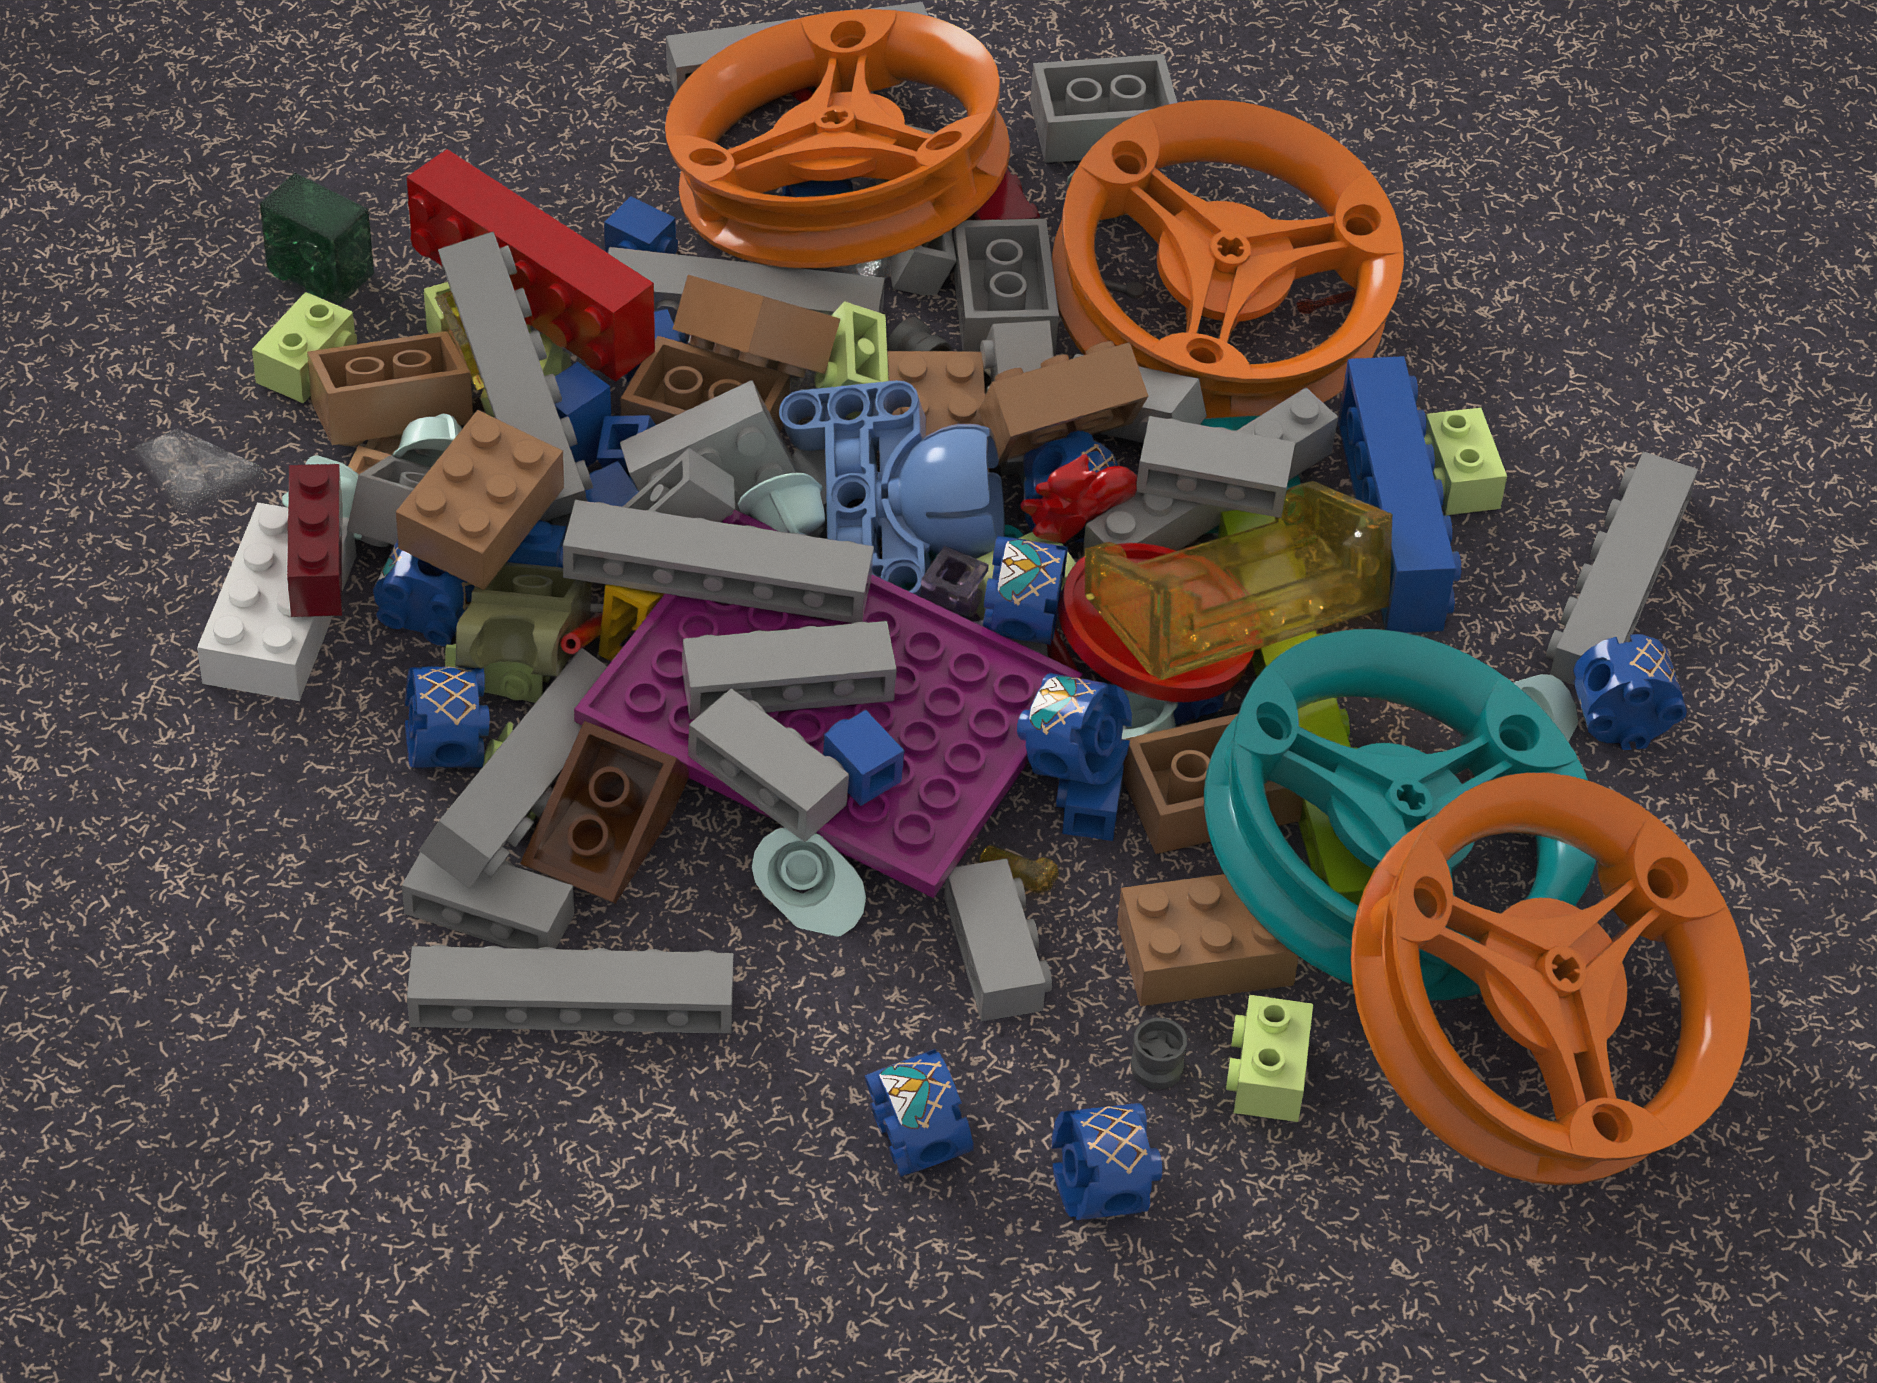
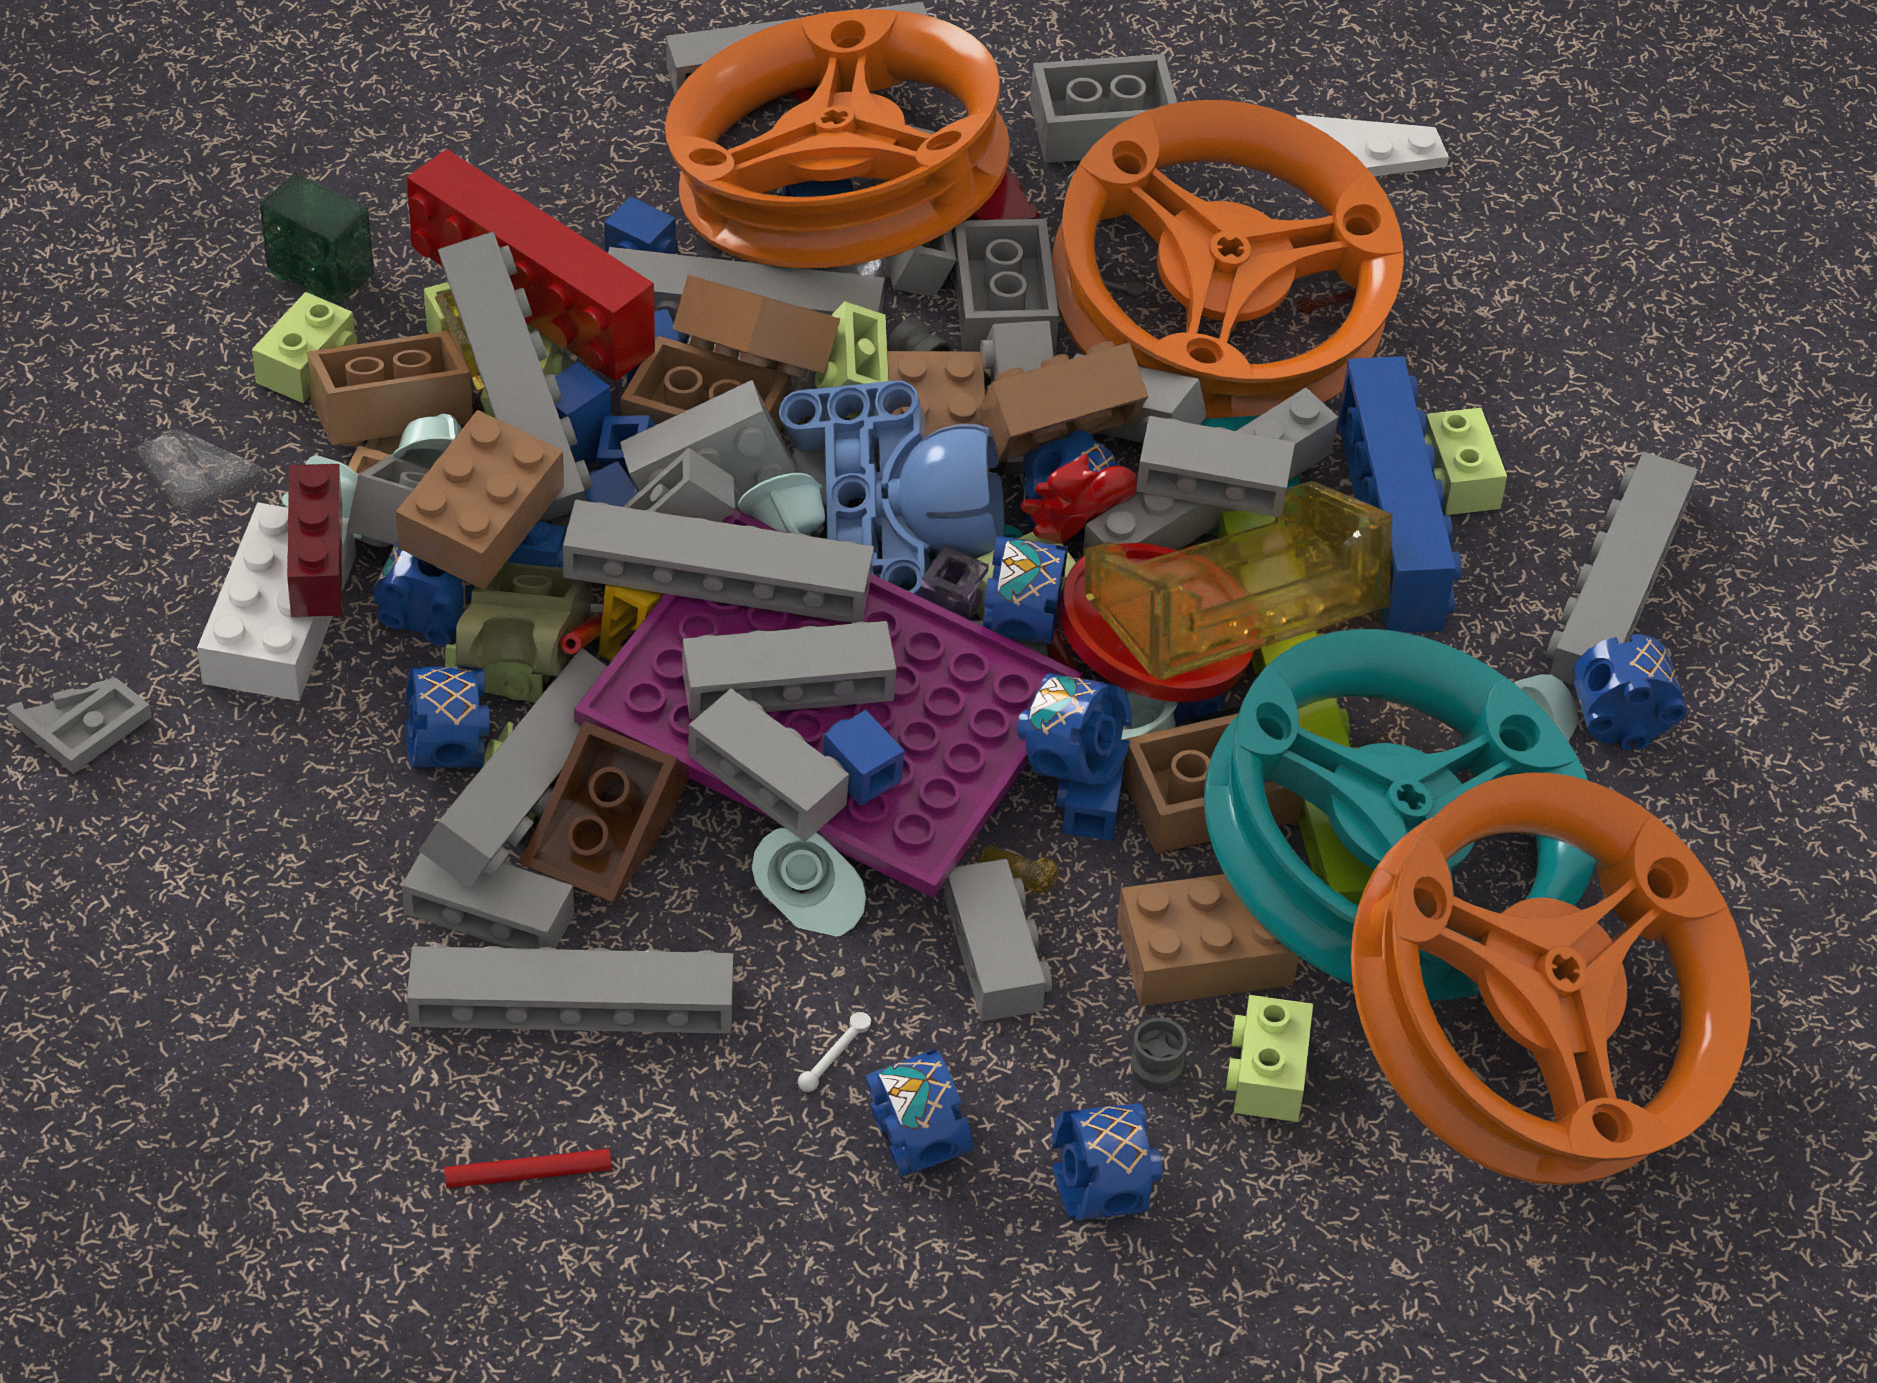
none -> light grey wing [6,677,152,774]
none -> red piece [444,1149,611,1189]
none -> white hinge [798,1012,871,1092]
none -> white wing [1296,115,1449,176]

